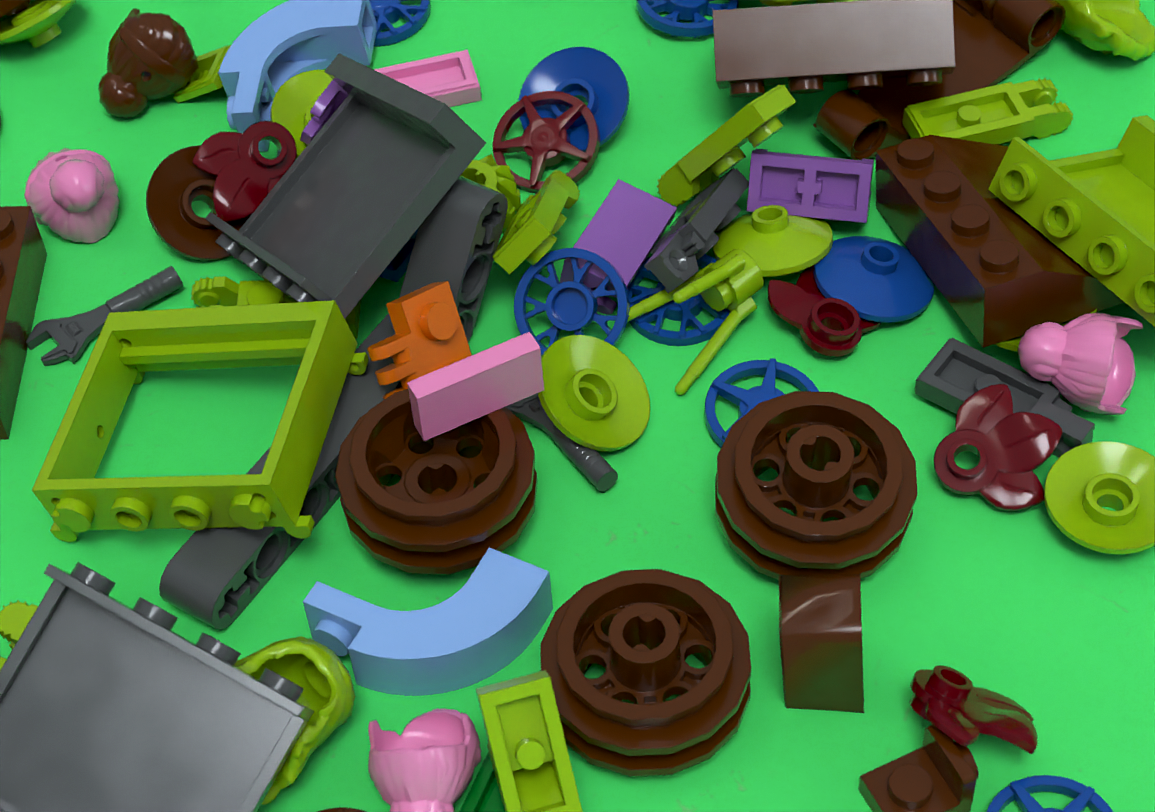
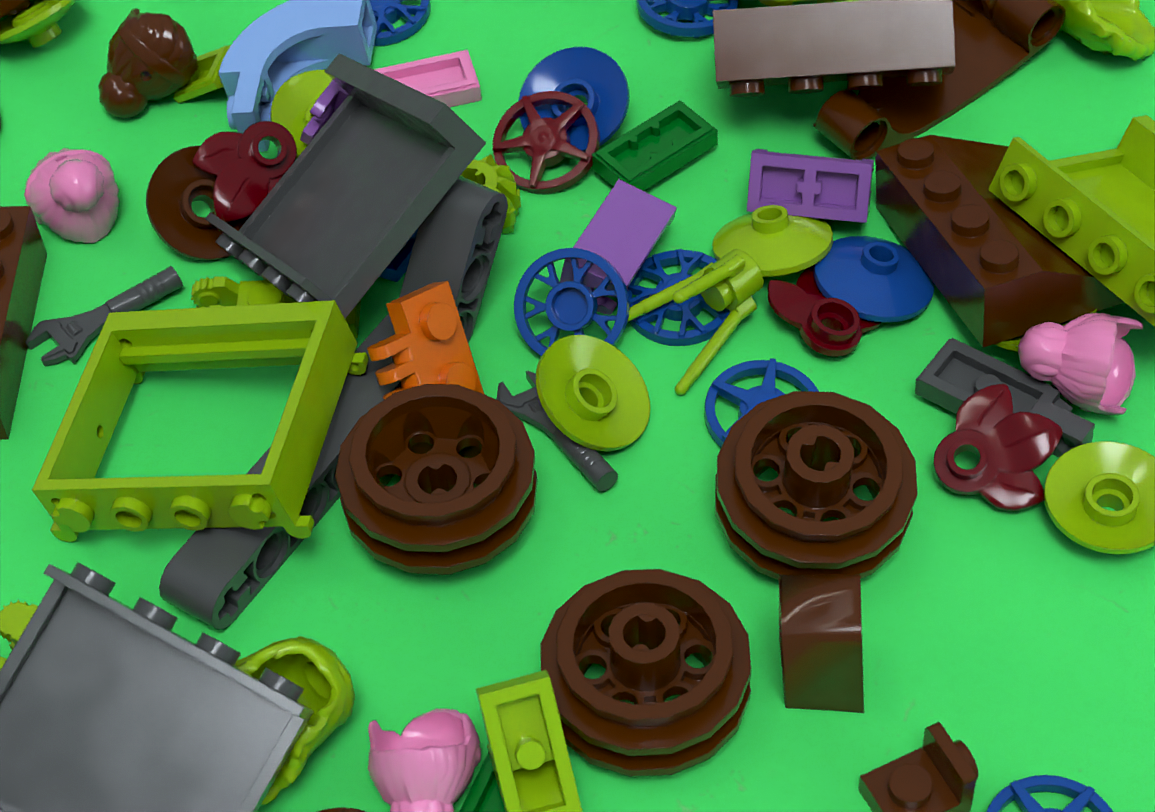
light blue arch [303,547,553,696] -> none
bright pink tile [407,332,544,441] -> none
lime hinge [492,169,580,274] -> none
dark grey hinge [644,168,749,293] -> none
lime hinge [656,84,796,207] -> none
lime hinge [902,78,1073,145] -> none
dark red plate [910,665,1038,754] -> none
none -> green plate [591,100,718,191]

